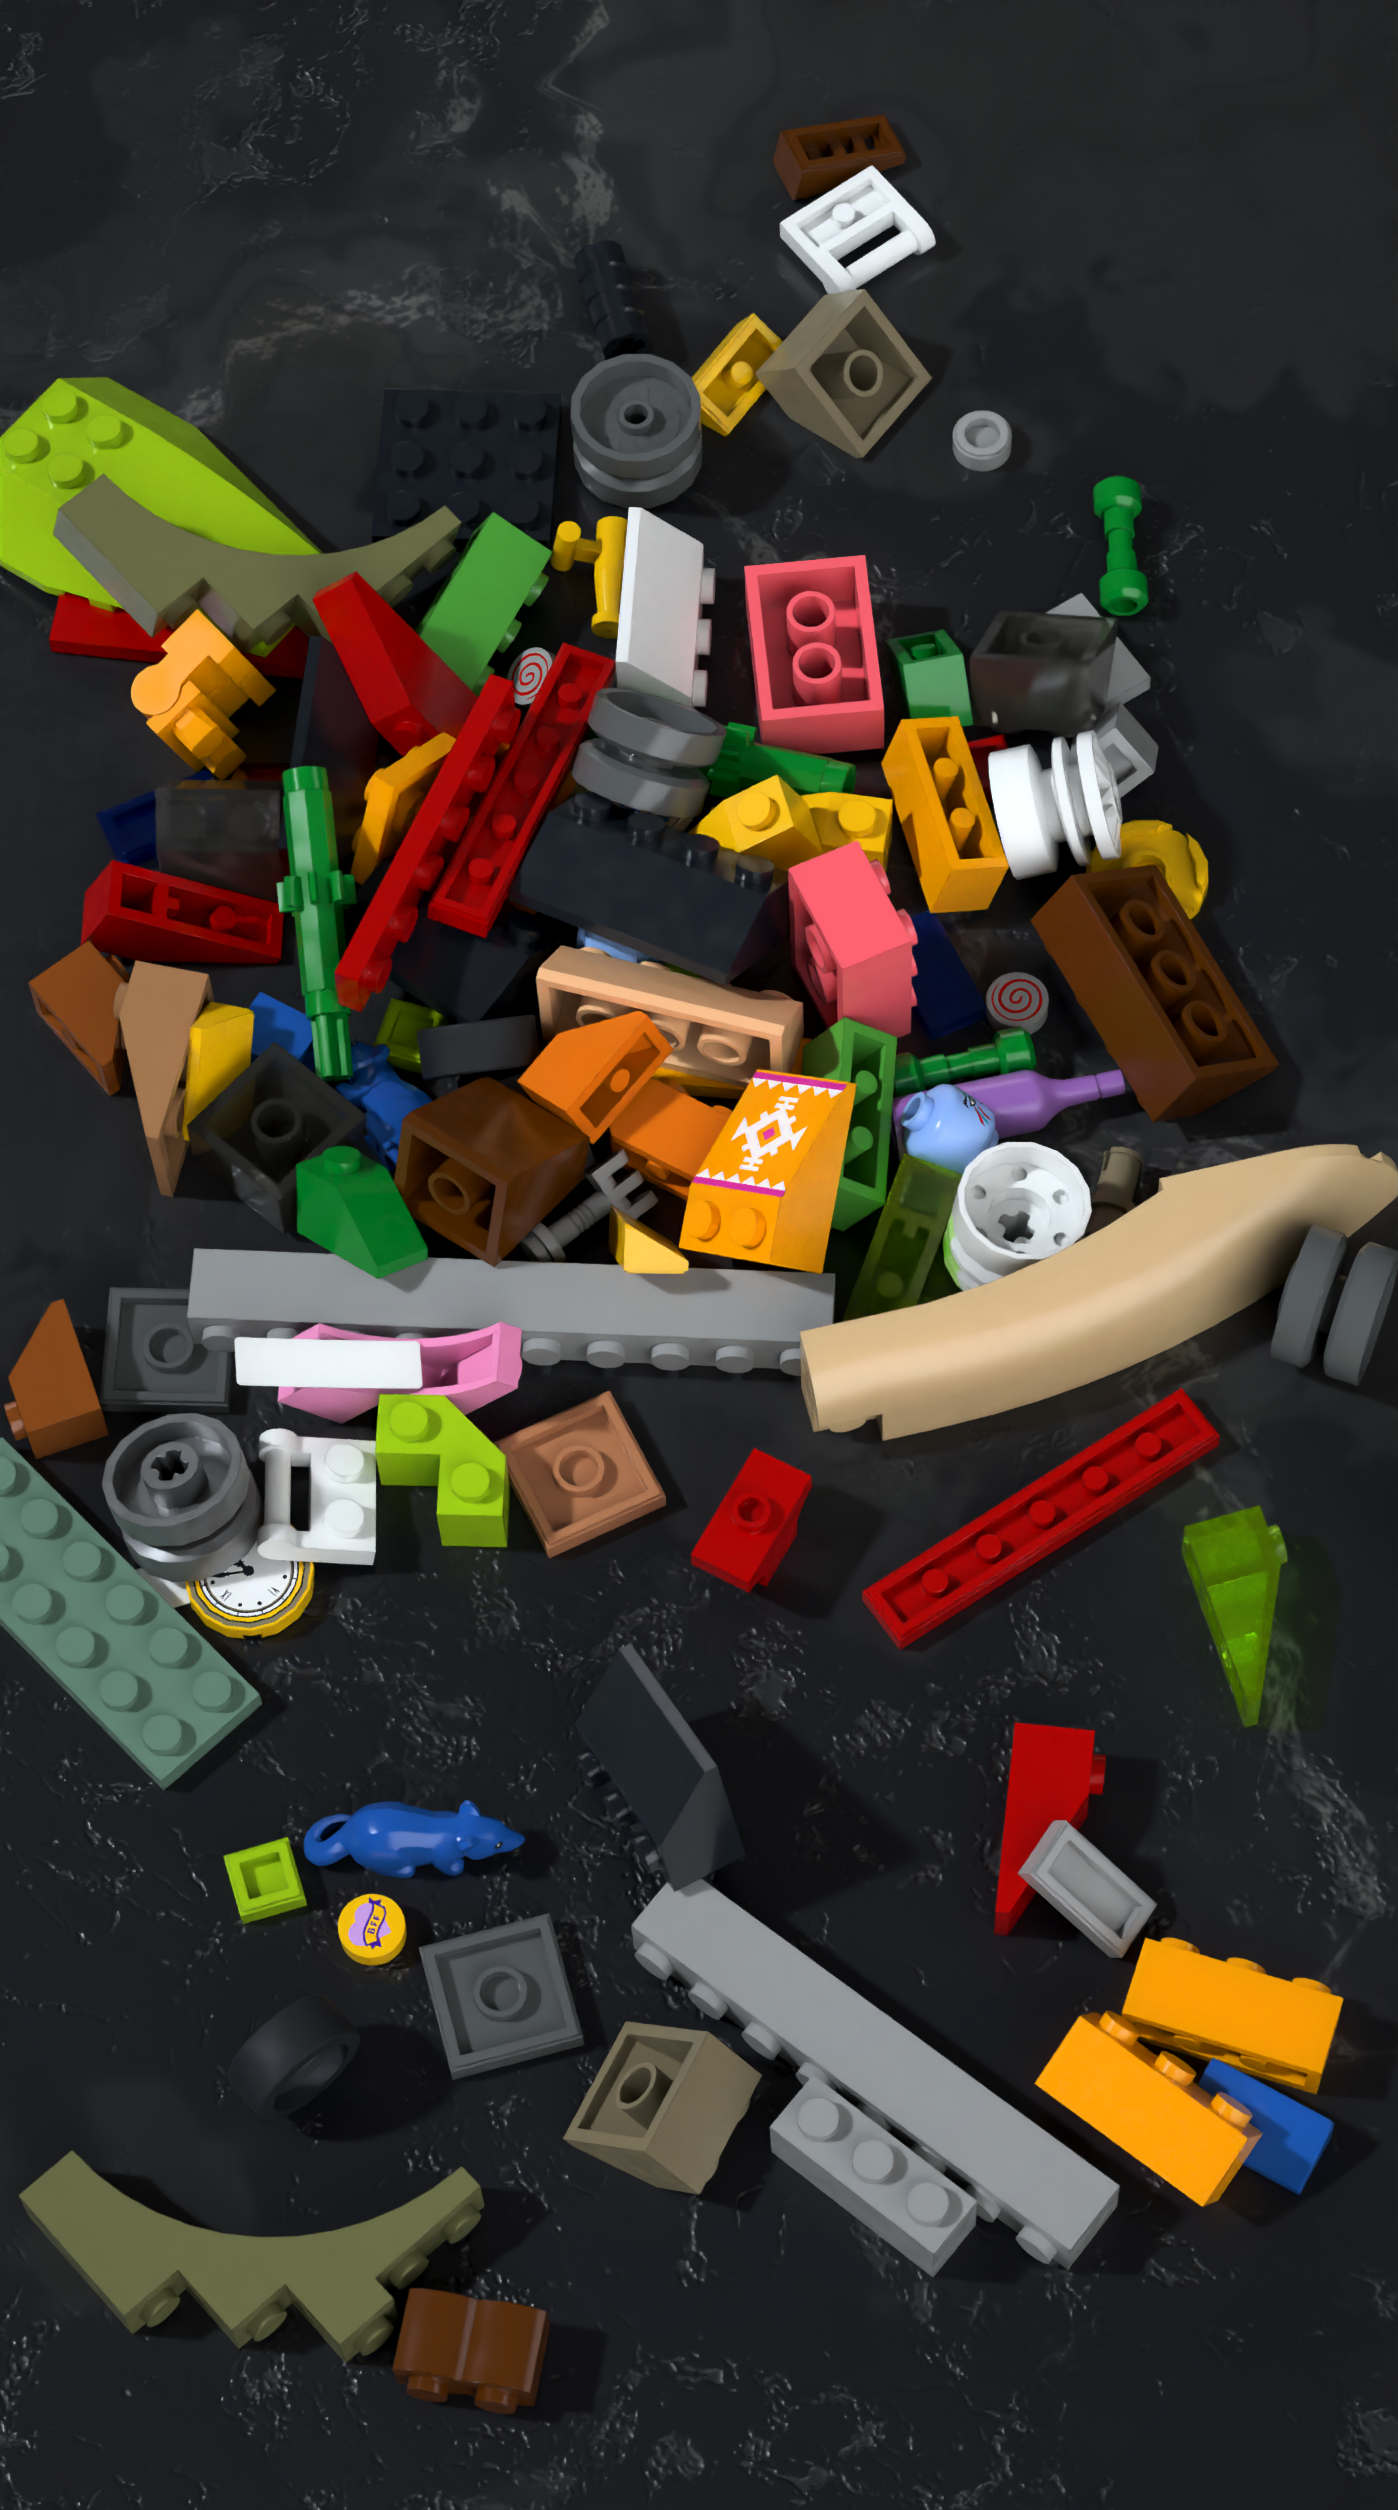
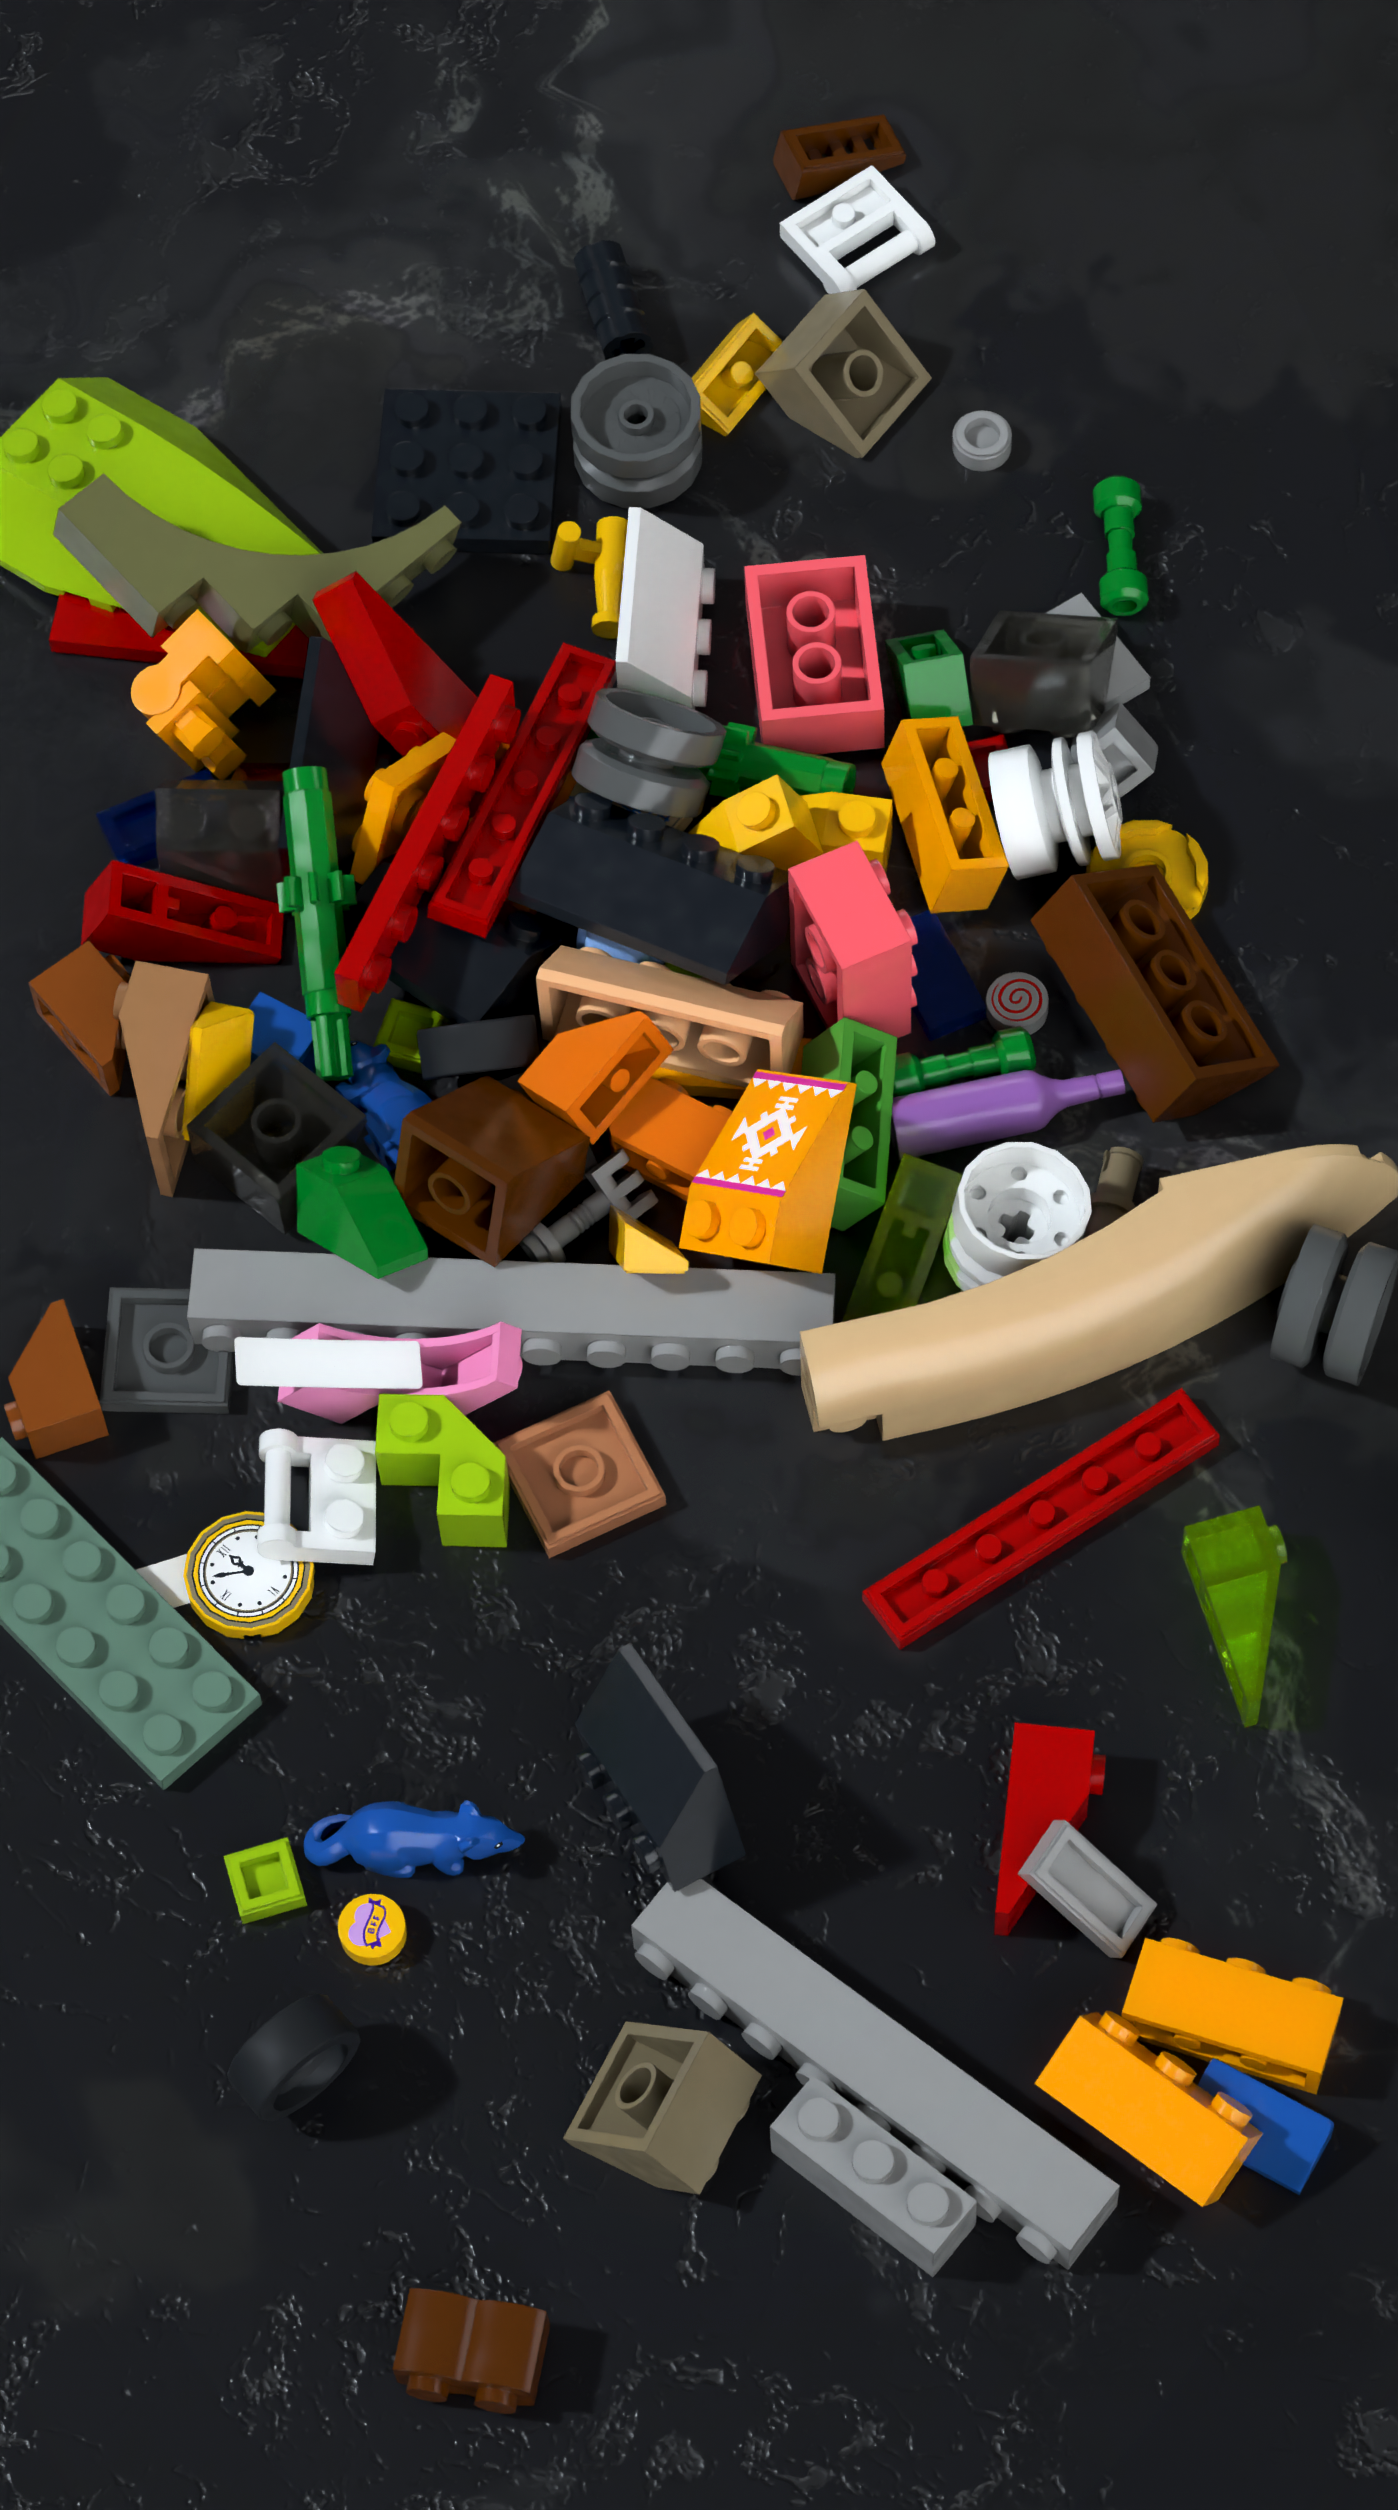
olive arch [19,2150,484,2363] -> none
flat silver wheel [102,1413,264,1582] -> none
bright green brick [415,512,553,697] -> none
dark grey tile [419,1913,584,2080] -> none
light grey tile [507,647,556,709] -> none
red brick [691,1448,812,1593] -> none
light blue head [901,1084,999,1178] -> none

